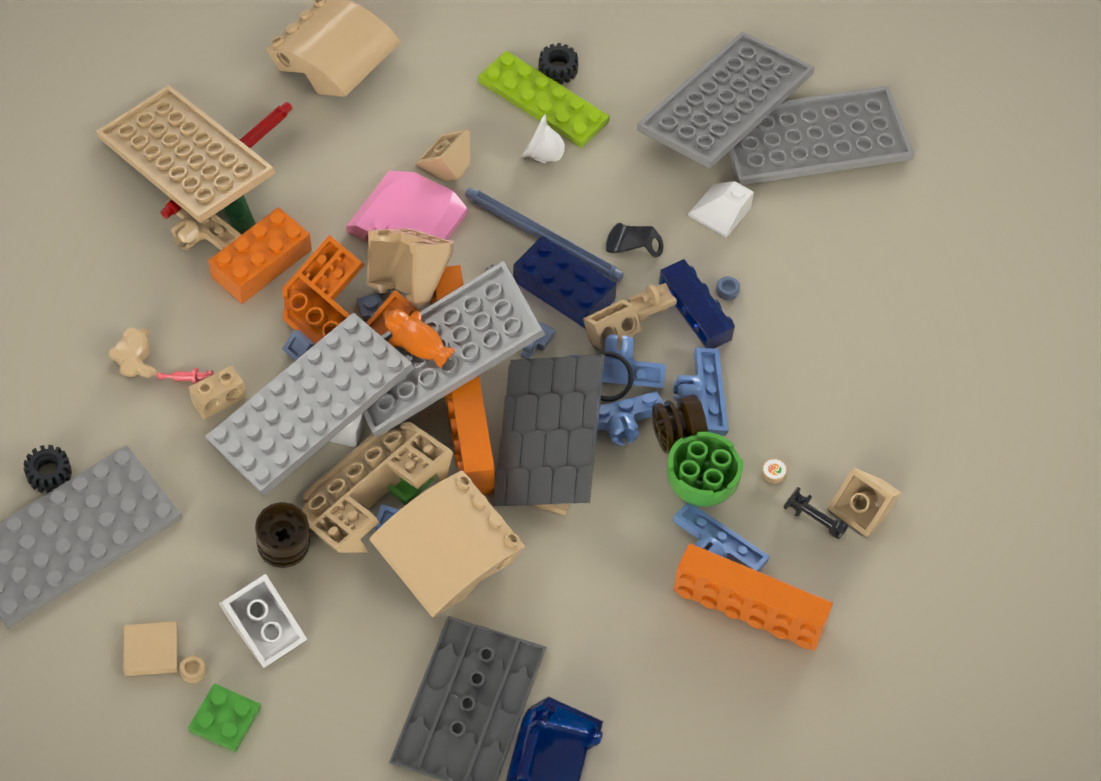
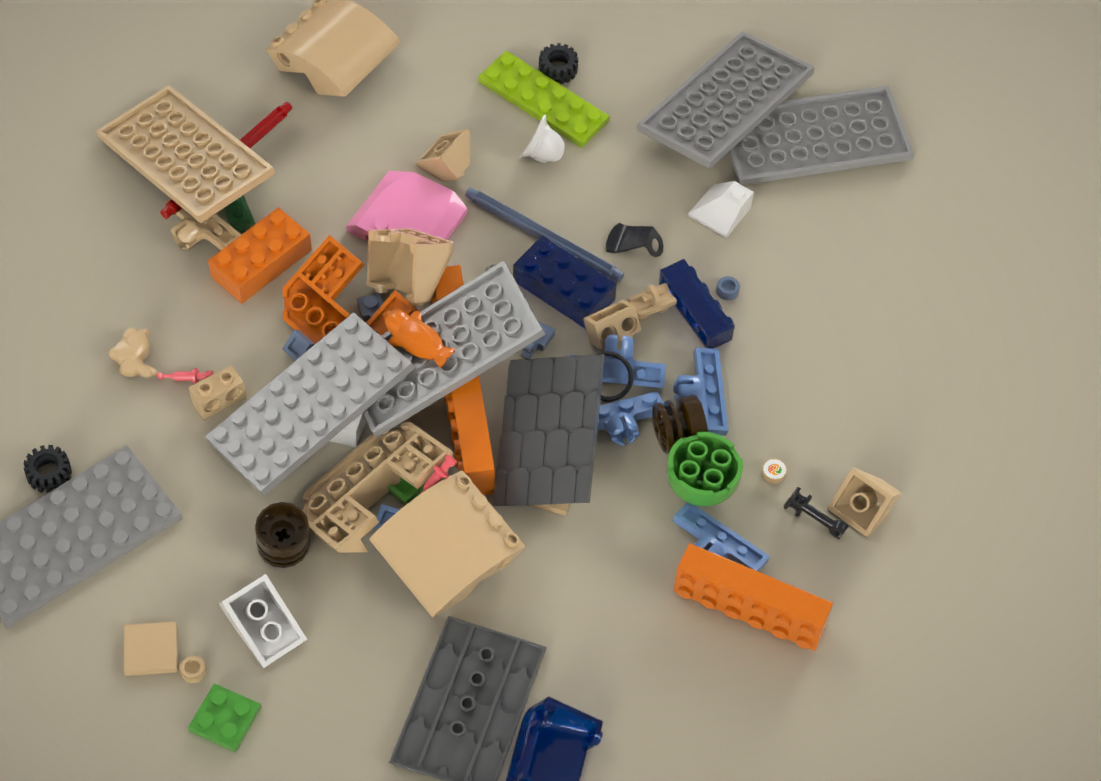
none -> coral piece [421,454,457,493]

